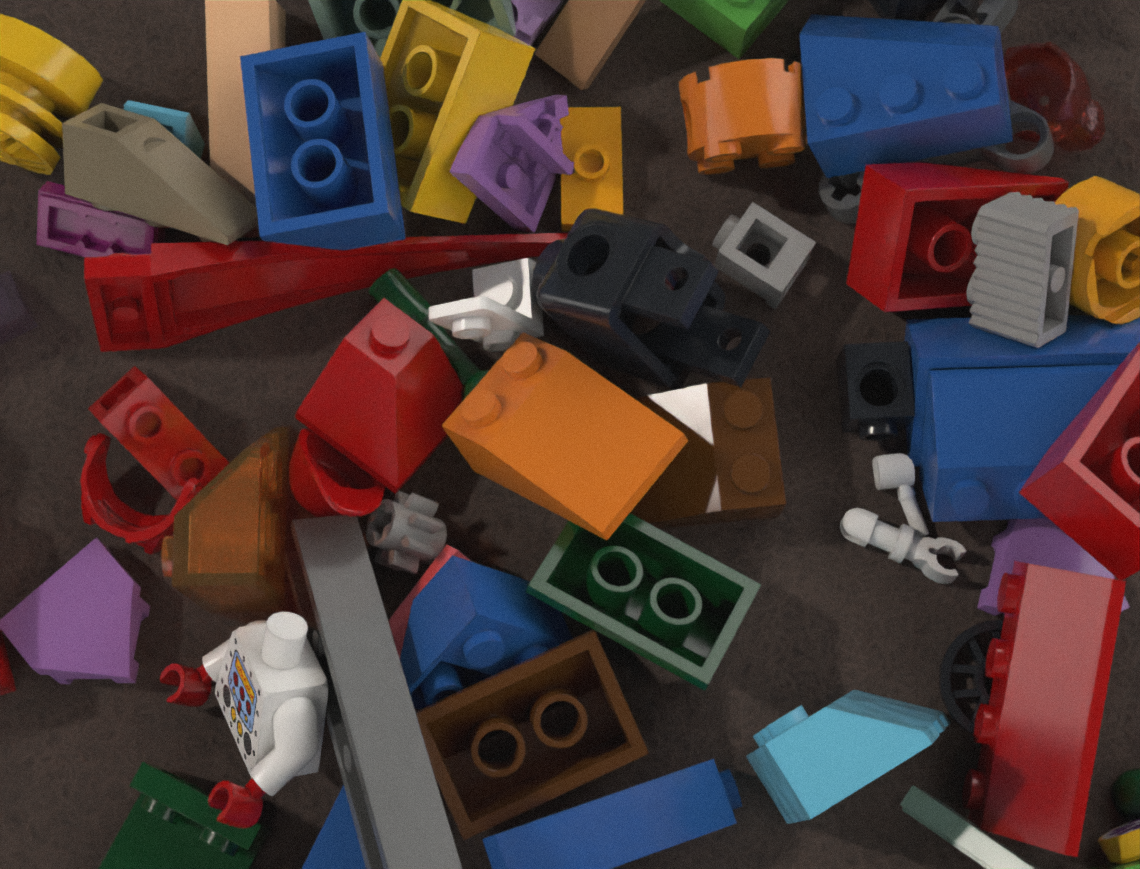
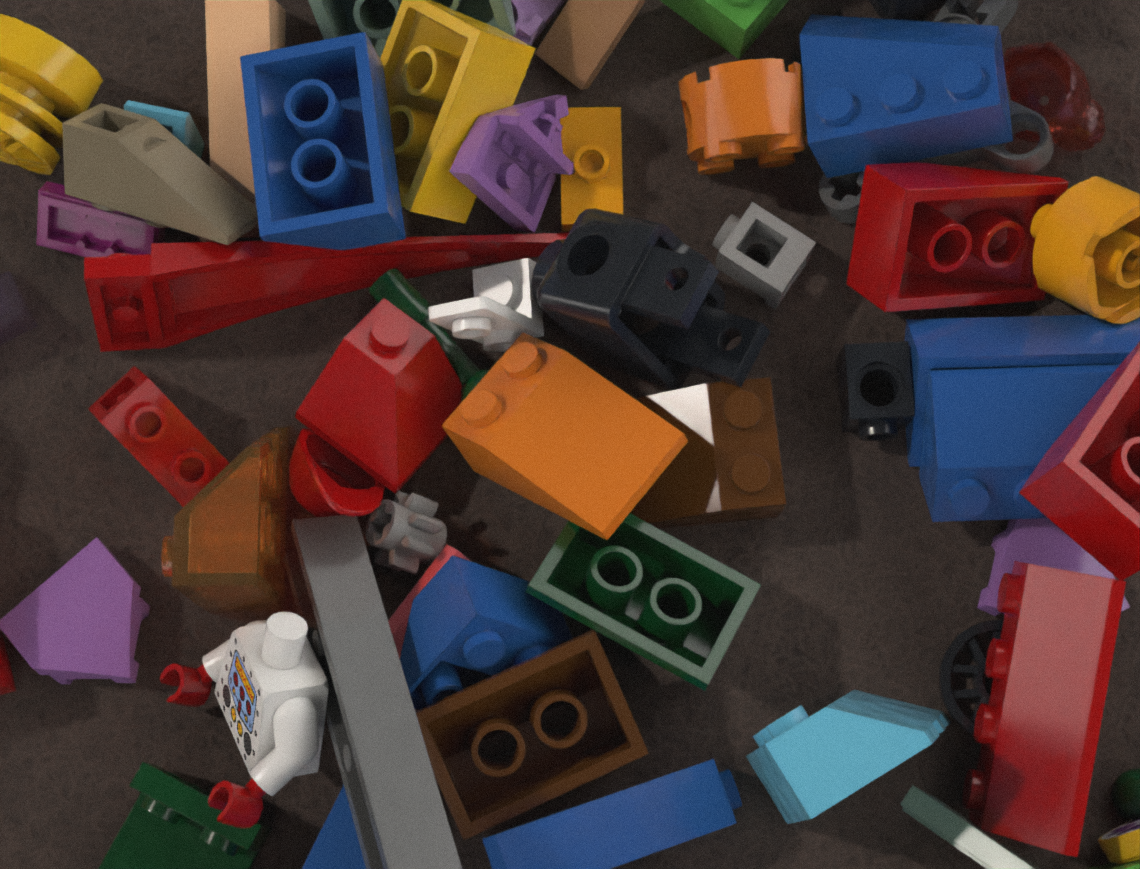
red helmet [80,433,205,555] -> none
white piece [840,508,967,584] -> none
white hand [872,453,929,537] -> none
light grey brick [967,192,1079,348] -> none

